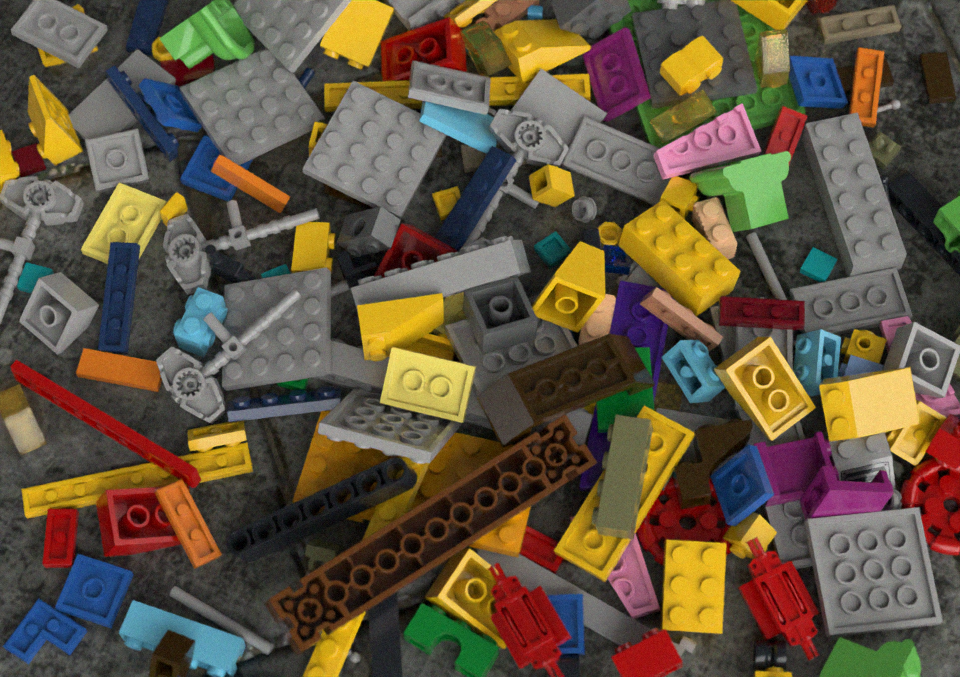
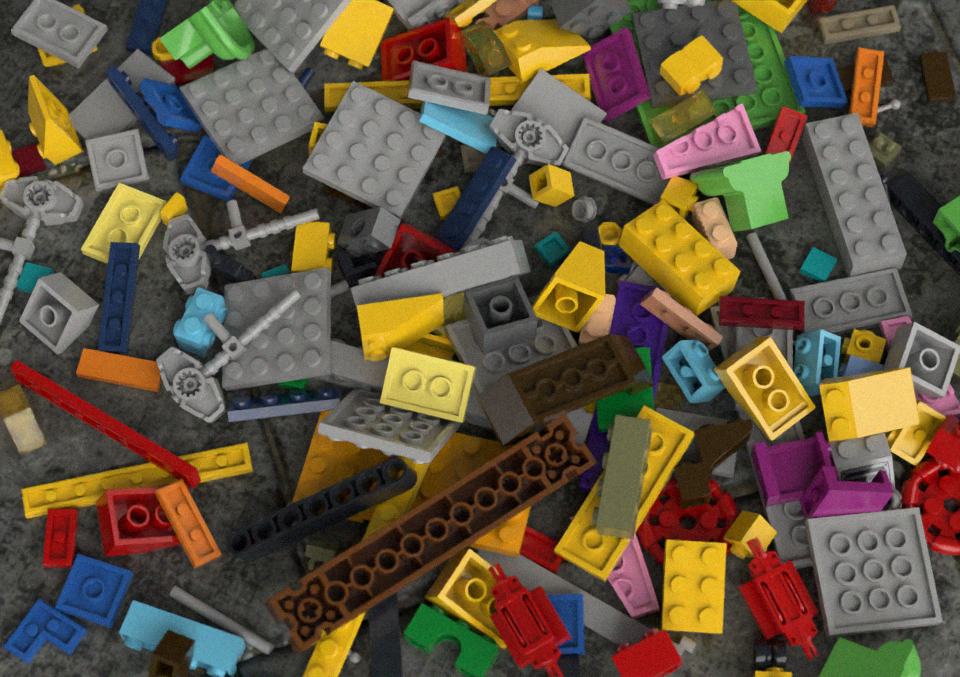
yellow plate [188,420,247,452] -> none
blue plate [711,445,774,526] -> none
clear yellow slope [754,29,790,88] -> none

